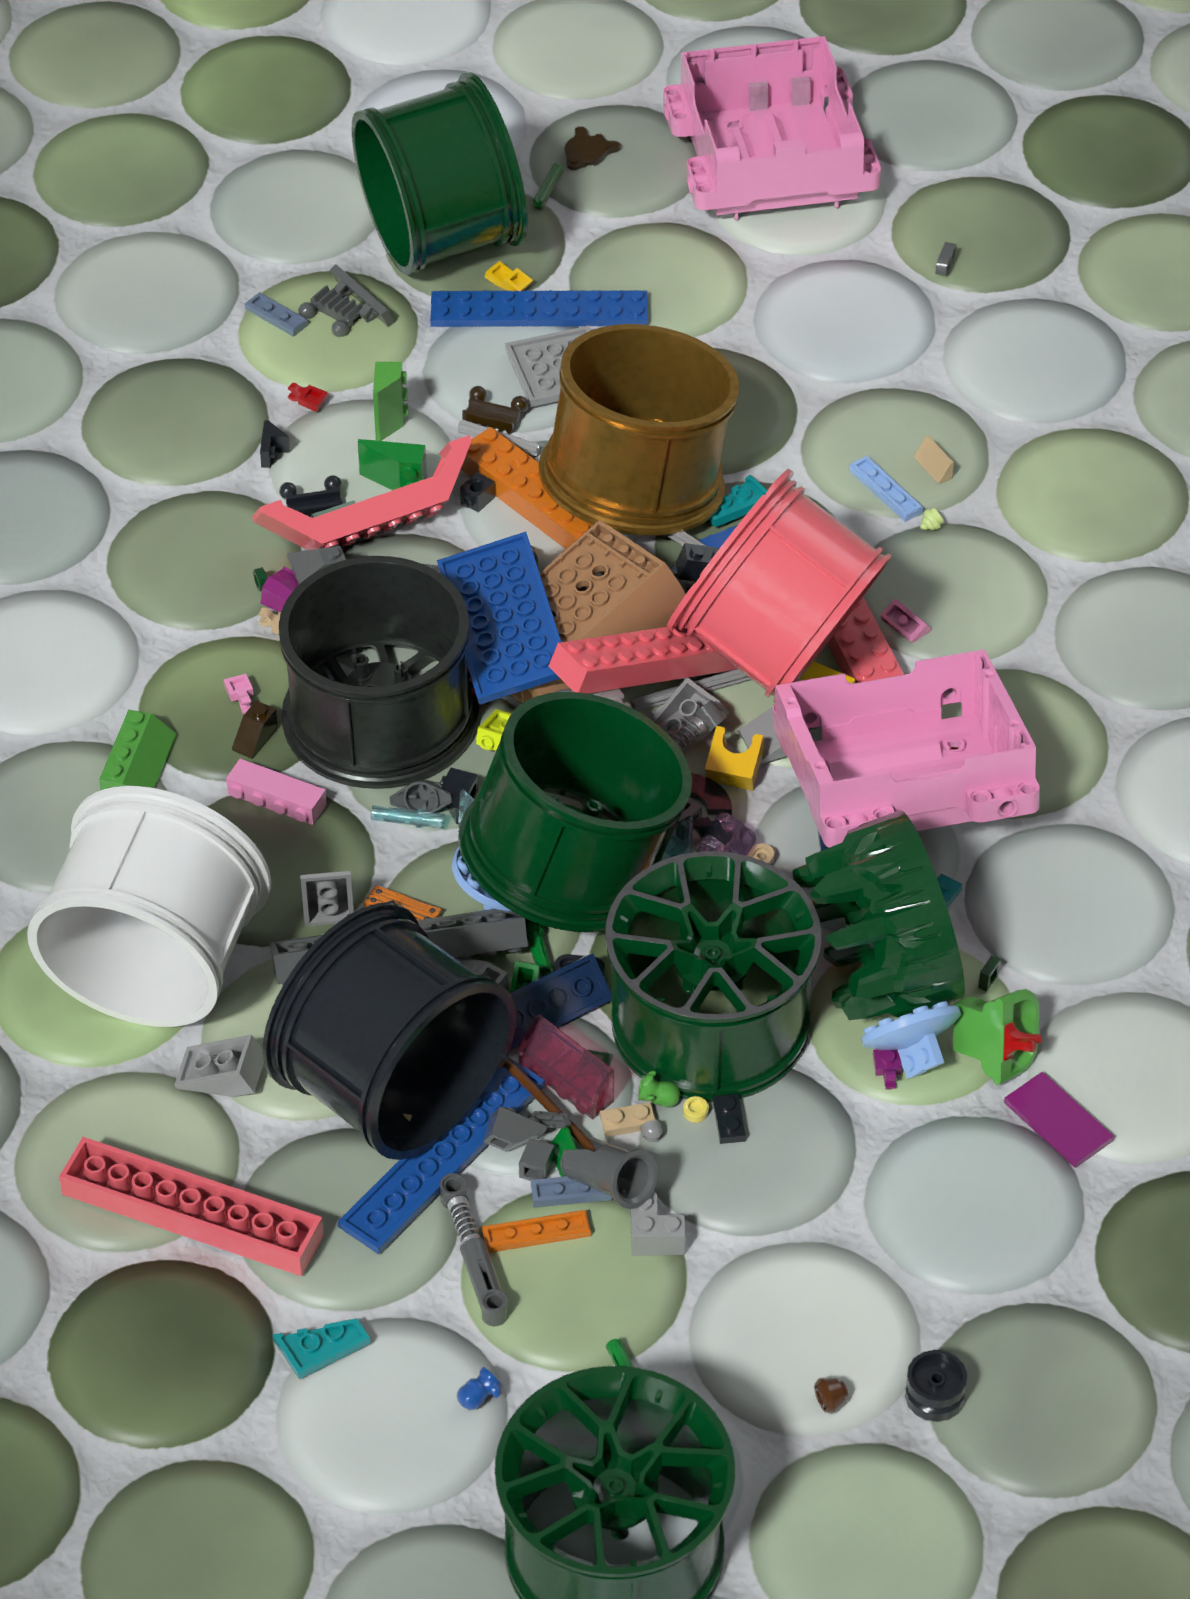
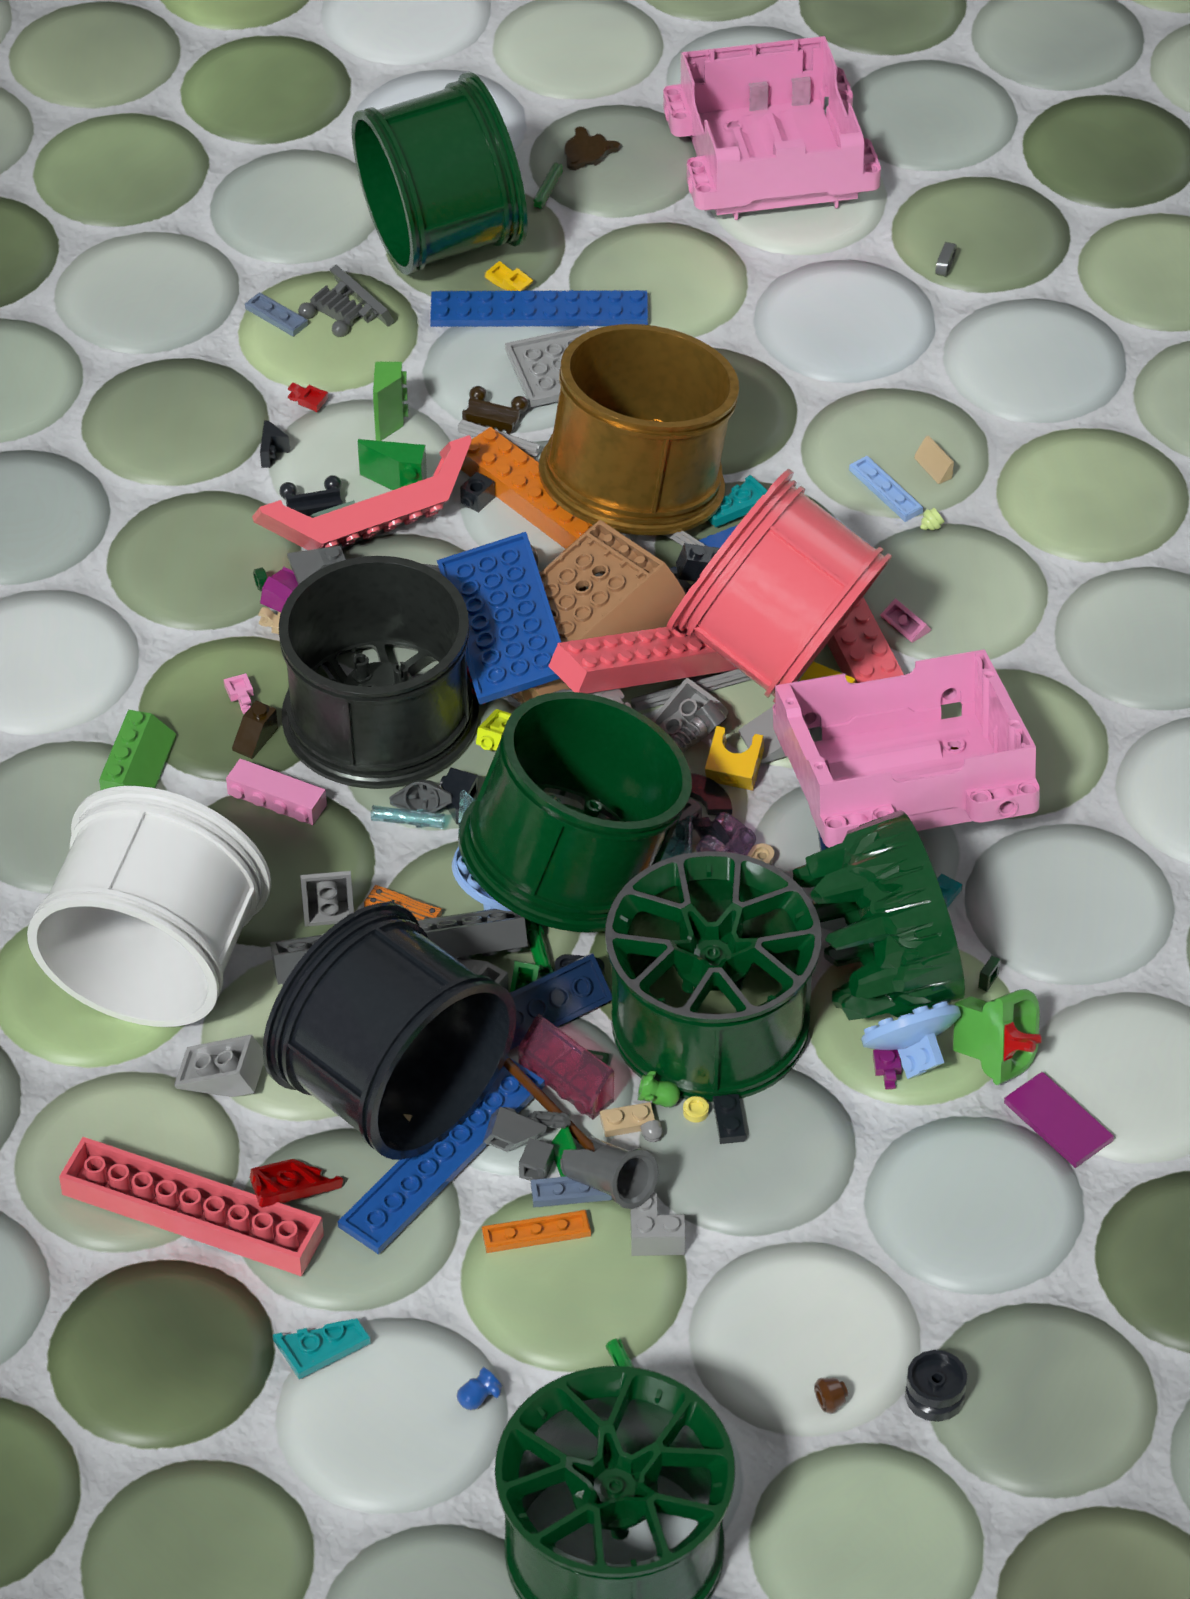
dark grey piece [440,1173,508,1327] -> none
none -> red wing [250,1159,343,1208]

